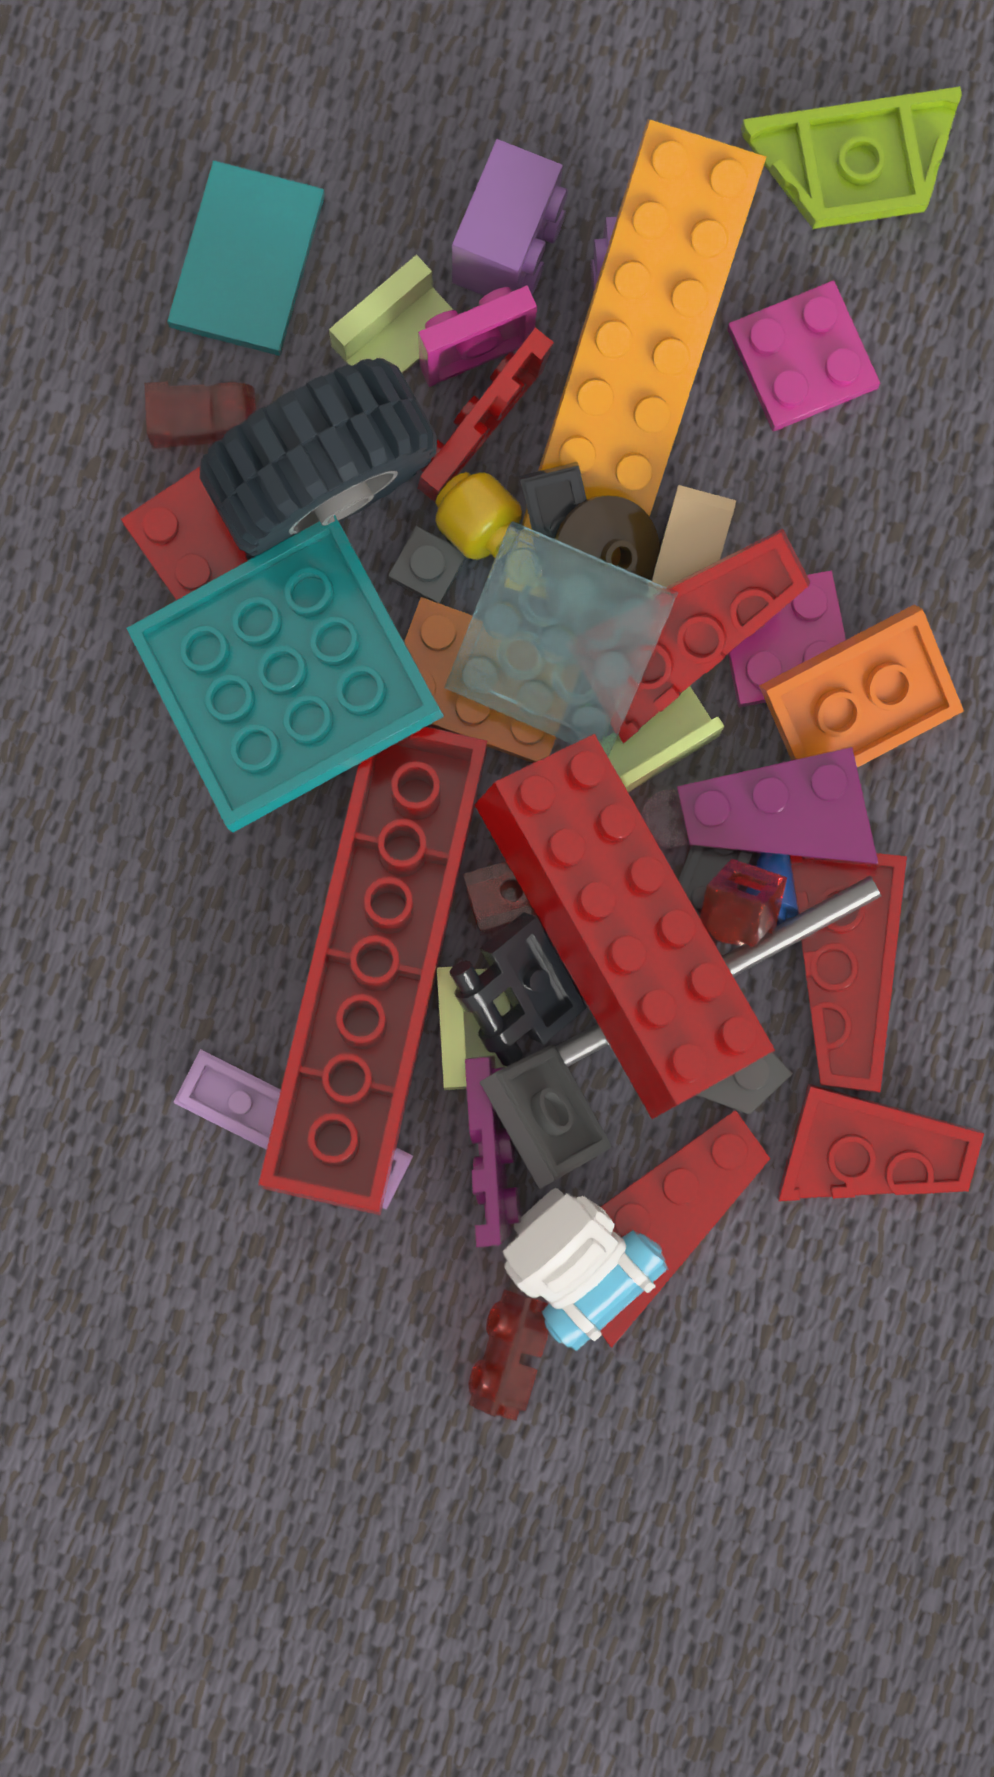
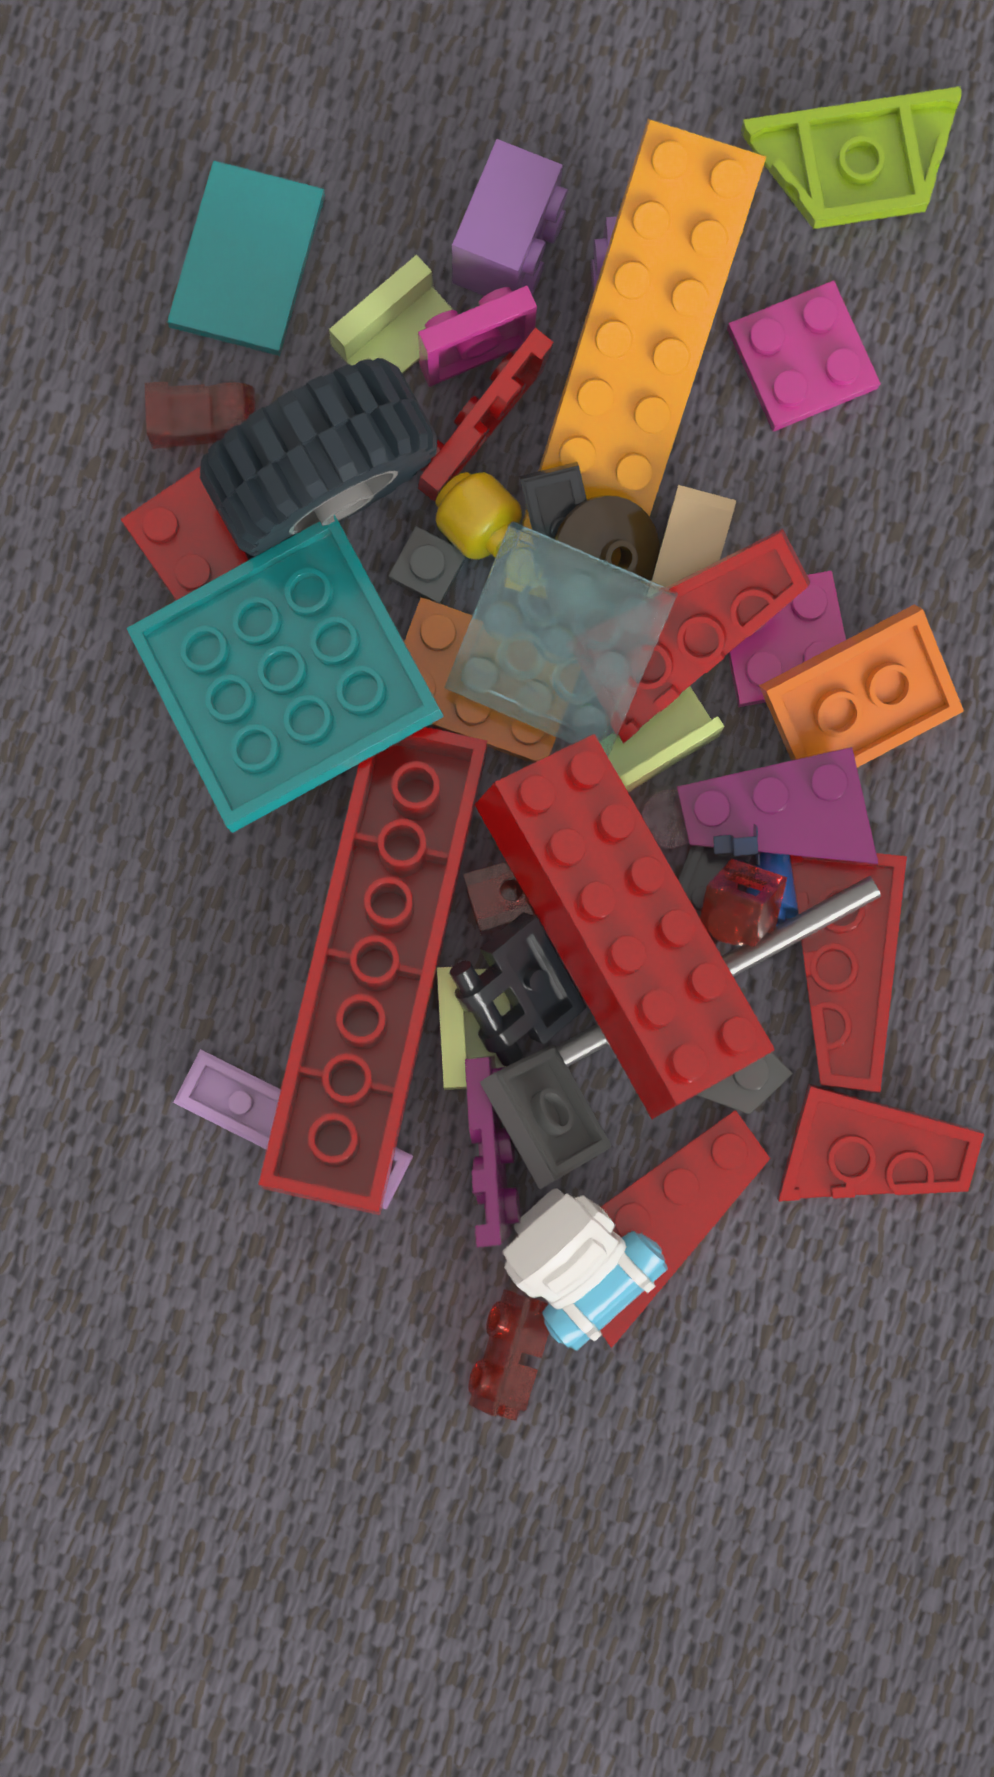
none -> dark blue piece [713,824,760,865]

